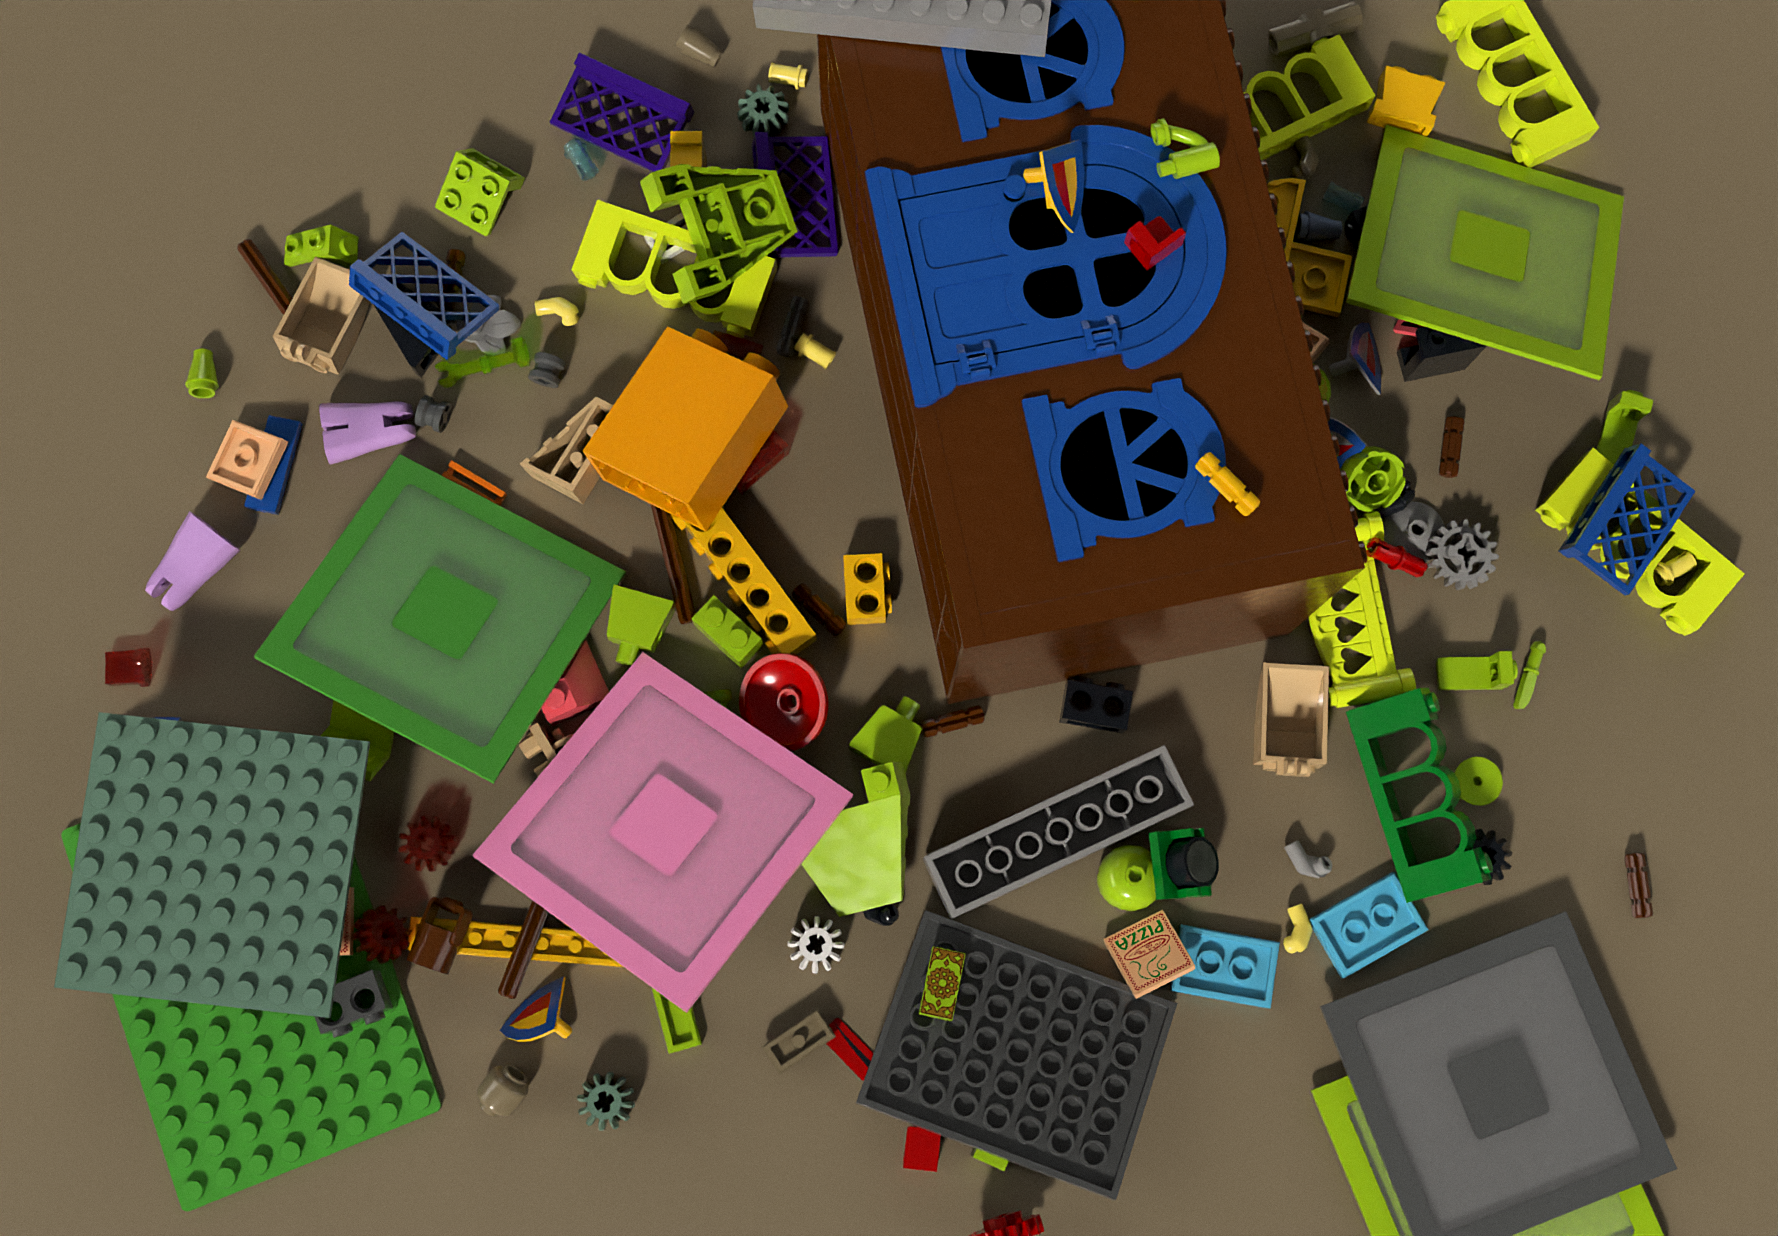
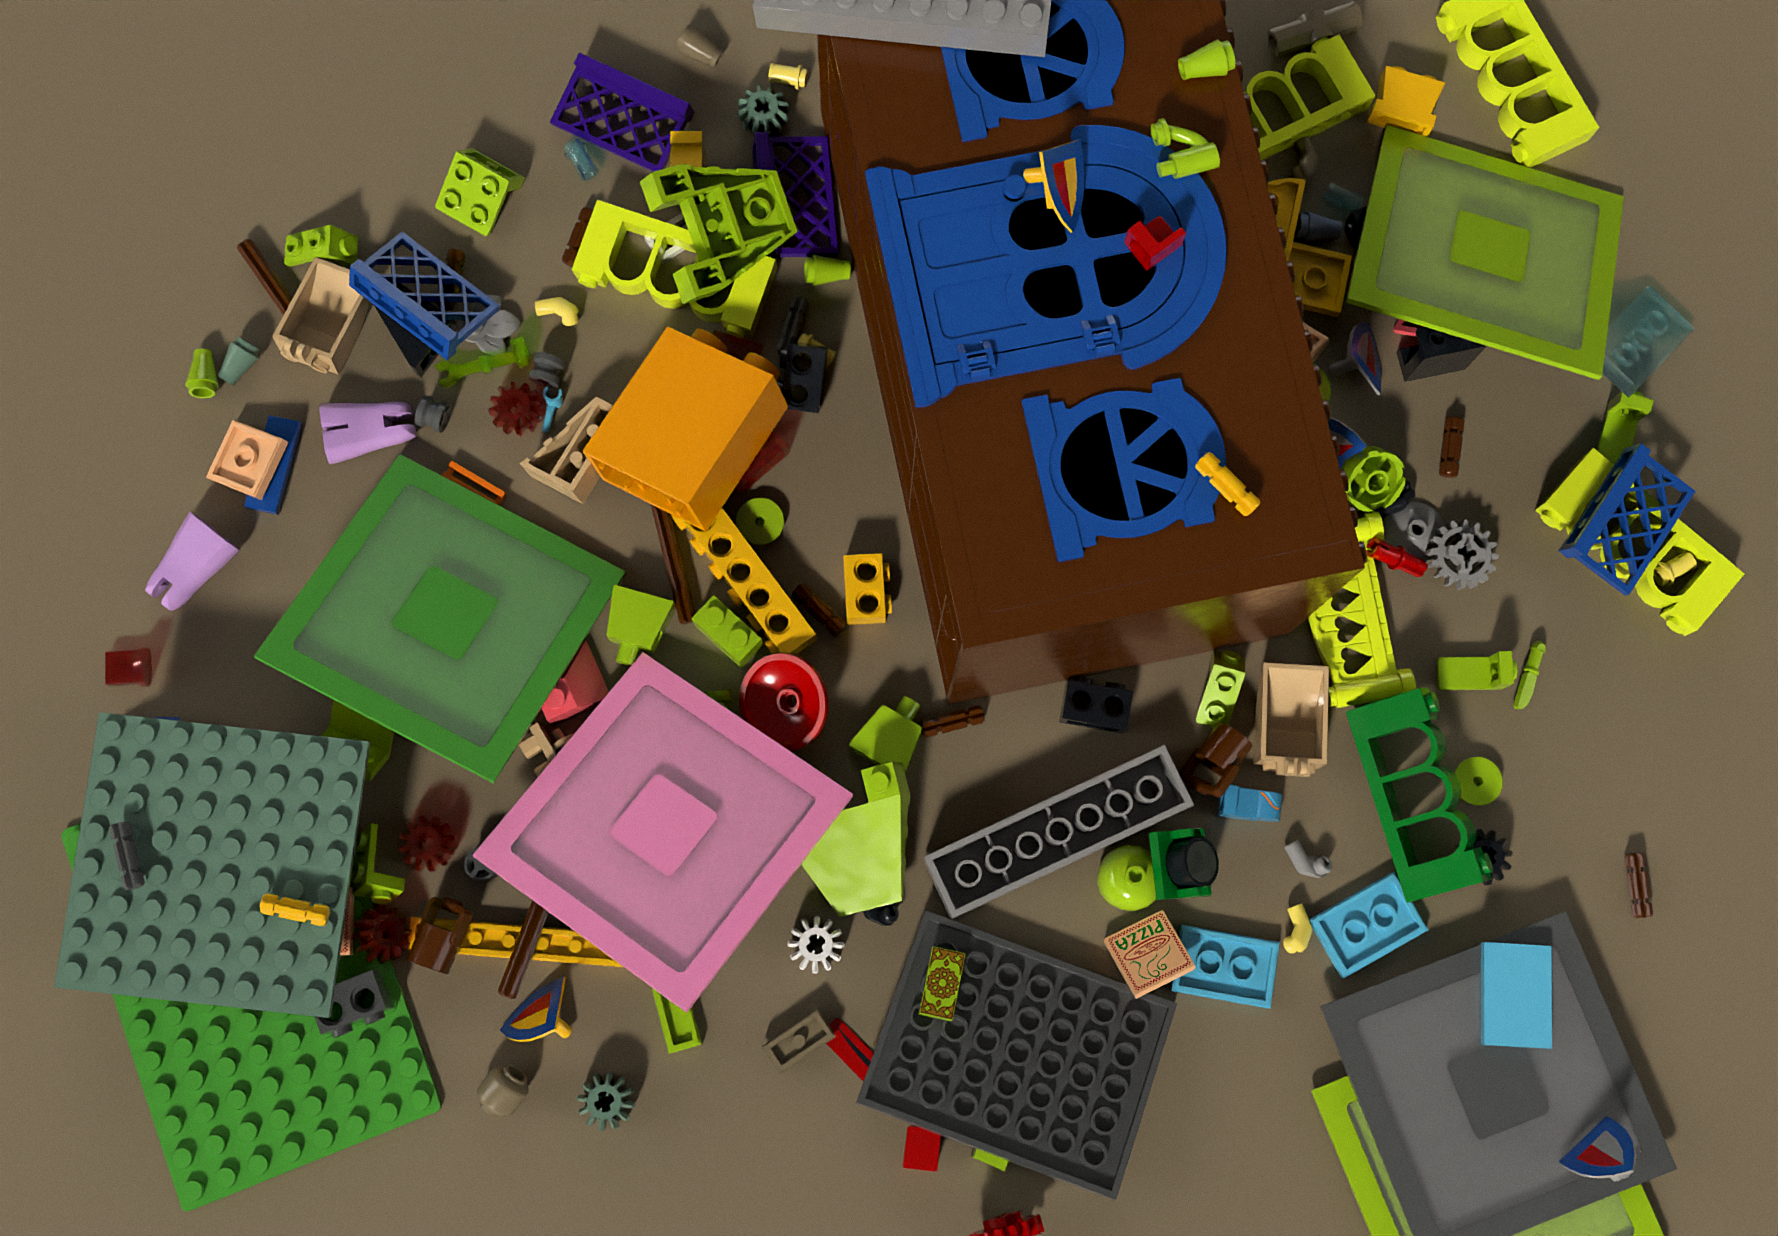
none -> dark grey axle [109,821,145,890]
none -> sand green cone [217,336,260,386]
none -> yellow axle [259,893,330,926]
none -> lime bracket [350,823,405,904]
none -> dark grey wheel [464,847,498,882]
none -> clear red gear [488,381,544,437]
none -> medium azure hand [542,386,564,433]
none -> reddish brown axle [562,207,593,267]
none -> lime piece [736,498,784,545]
none -> black brick [778,342,828,413]
none -> lime cone [804,254,851,286]
none -> lime cone [1178,39,1235,80]
none -> reddish brown piece [1180,722,1253,797]
none -> lime bracket [1196,650,1246,727]
none -> dark azure leg [1217,785,1282,822]
none -> medium azure tile [1481,942,1552,1049]
none -> shield [1559,1116,1636,1181]
none -> clear light blue tile [1603,285,1695,397]

